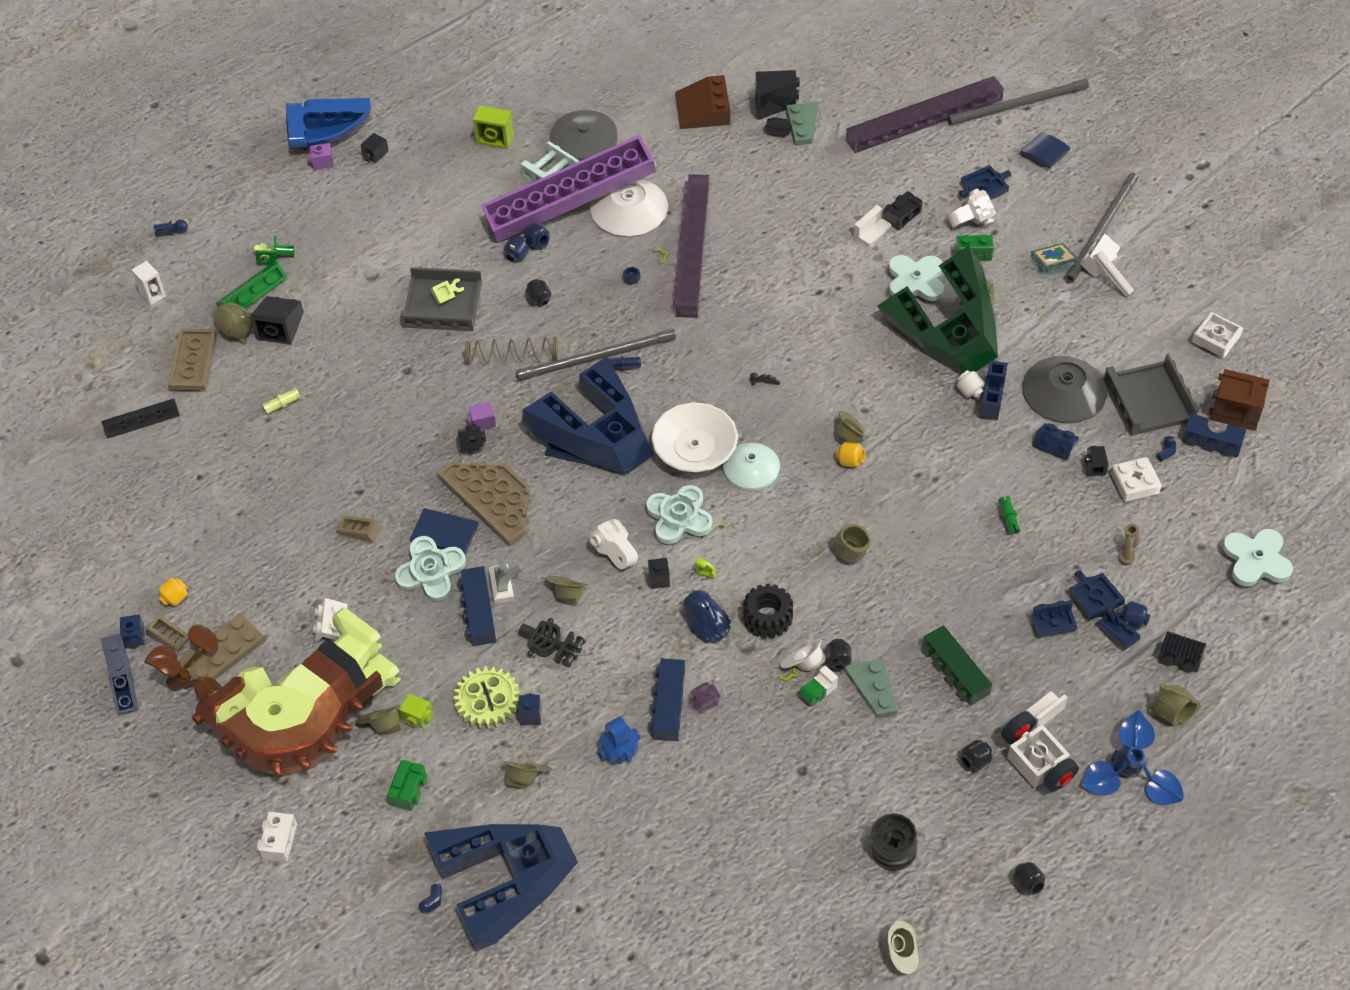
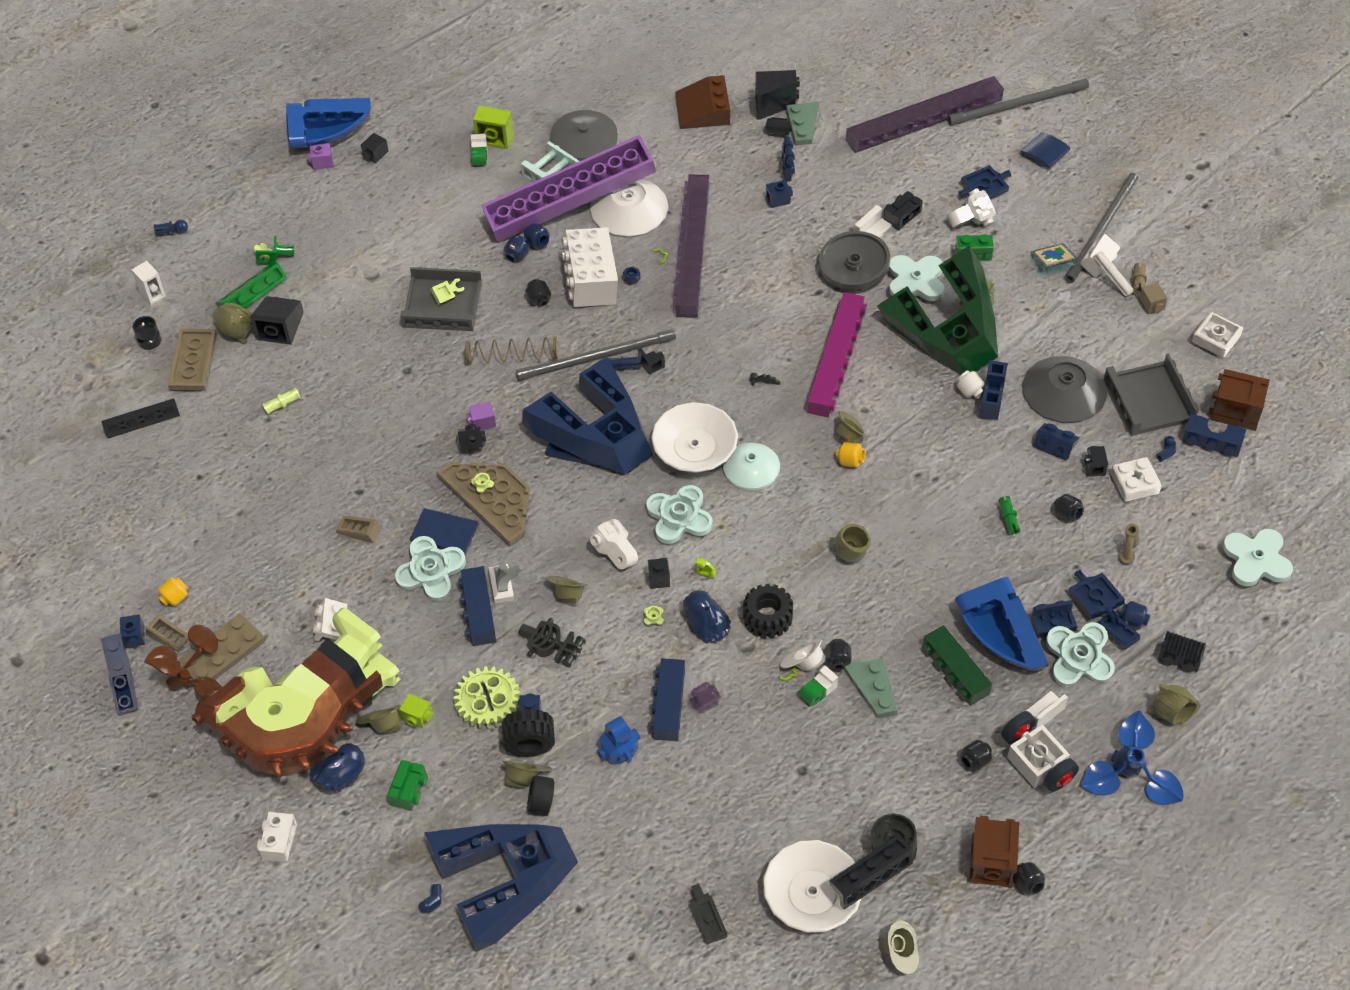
none -> black wheel [132,316,162,350]
none -> dark blue piece [310,743,366,791]
none -> leg [471,134,487,166]
none -> yellowish green plate [471,473,494,493]
none -> black tyre [502,709,555,757]
none -> black tyre [527,775,555,816]
none -> white brick [562,228,618,307]
none -> black panel [638,348,665,375]
none -> yellowish green plate [644,606,664,625]
none -> pearl dark grey hinge [690,884,728,945]
none -> white dish [763,840,861,933]
none -> dark blue brick [766,180,793,208]
none -> dark blue plate [781,136,795,182]
none -> magenta brick [807,292,867,418]
none -> dark grey dish [819,231,890,290]
none -> black fence [829,834,913,910]
none -> blue panel [955,577,1049,671]
none -> reddish brown container [969,815,1020,888]
none -> light aqua plant [1046,622,1115,687]
none -> black head [1054,494,1084,522]
none -> dark tan pin [1133,263,1147,294]
none -> dark tan brick [1139,283,1168,314]

